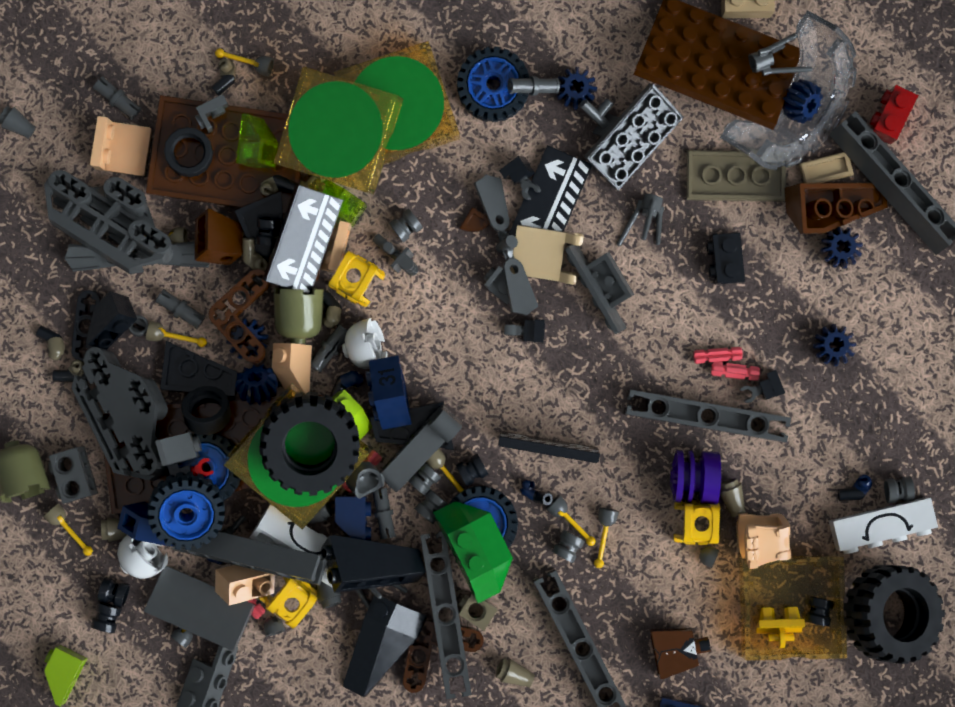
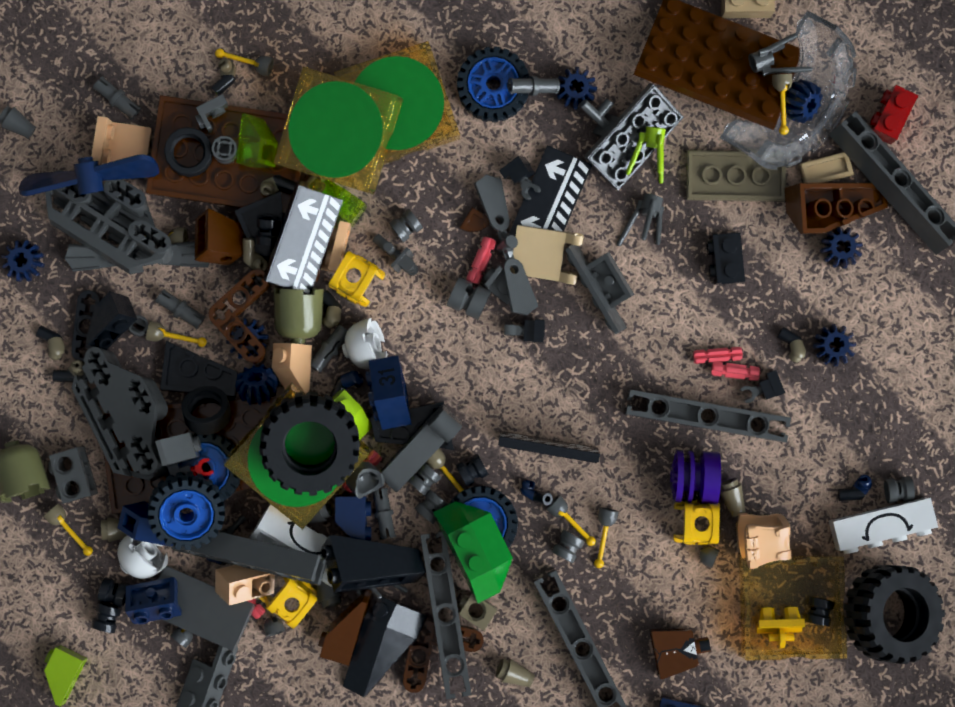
none -> dark blue gear [1,240,45,282]
none -> dark blue piece [19,155,159,196]
none -> dark blue bracket [125,577,182,624]
none -> dark grey wheel [212,136,238,164]
none -> reddish brown slope [318,589,371,666]
none -> dark grey wheel [446,277,491,320]
none -> coral axle [466,237,497,284]
none -> lime plant [626,126,666,184]
none -> hinge [772,74,792,135]
none -> arm [777,327,806,363]

